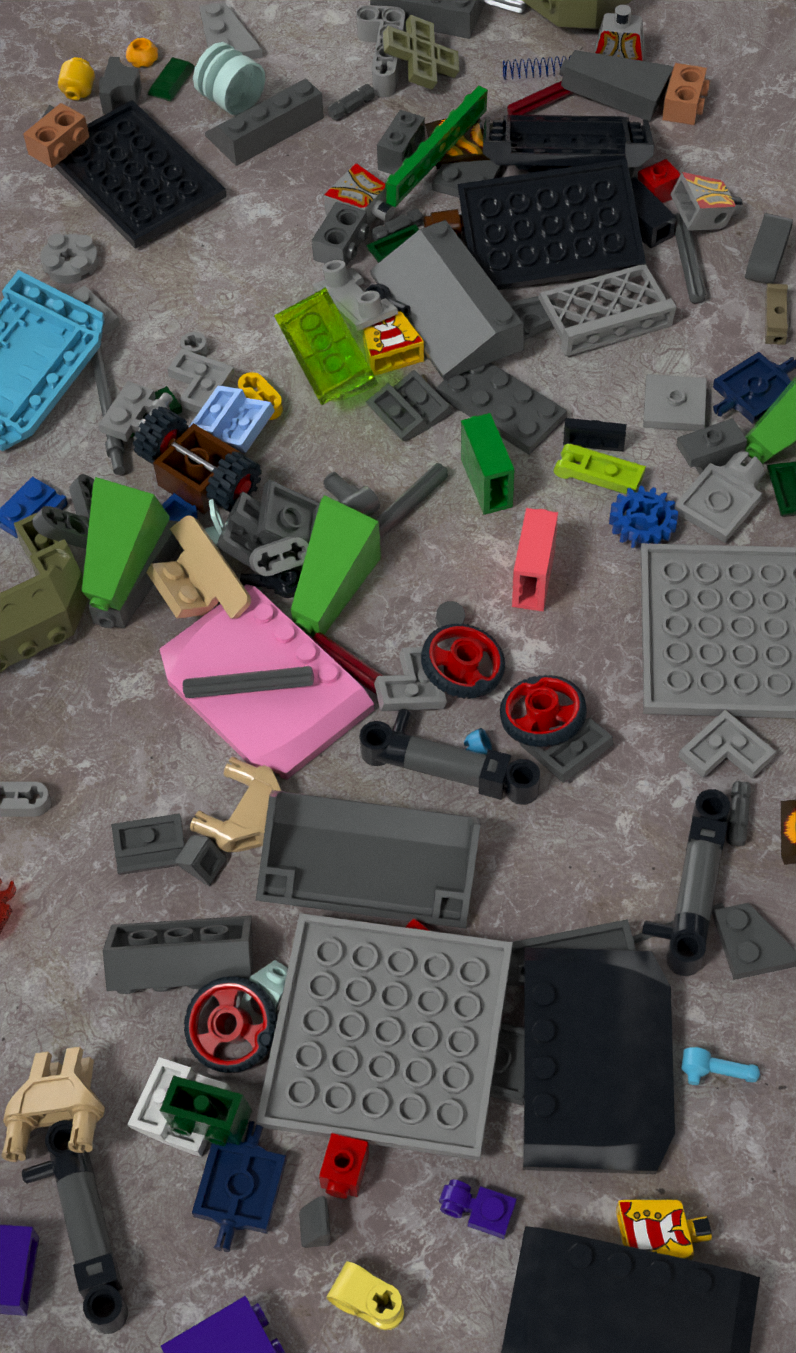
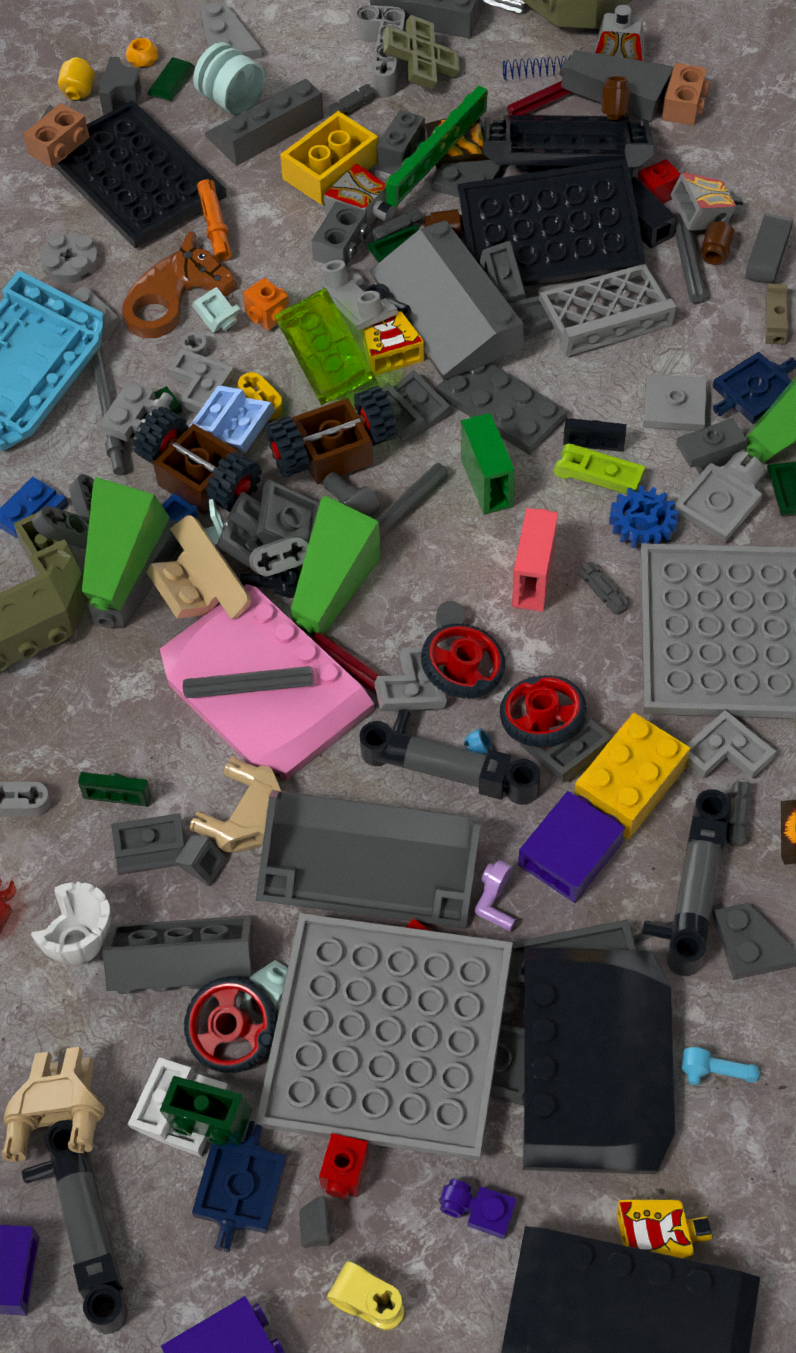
none -> white hair [31,882,111,965]
none -> dark green plate [78,772,152,807]
none -> dark orange animal [122,231,237,338]
none -> light aqua bracket [192,287,241,333]
none -> orange pin [197,179,232,261]
none -> orange brick [243,277,290,331]
none -> brick [265,385,398,484]
none -> yellow brick [280,111,378,205]
none -> lavender plate [475,860,516,932]
none -> dark grey wing [480,241,526,302]
none -> dark purple brick [518,790,625,903]
none -> yellow brick [574,712,690,840]
none -> dark grey axle [578,562,628,614]
none -> reddish brown brick [601,76,630,120]
none -> reddish brown brick [701,221,735,265]

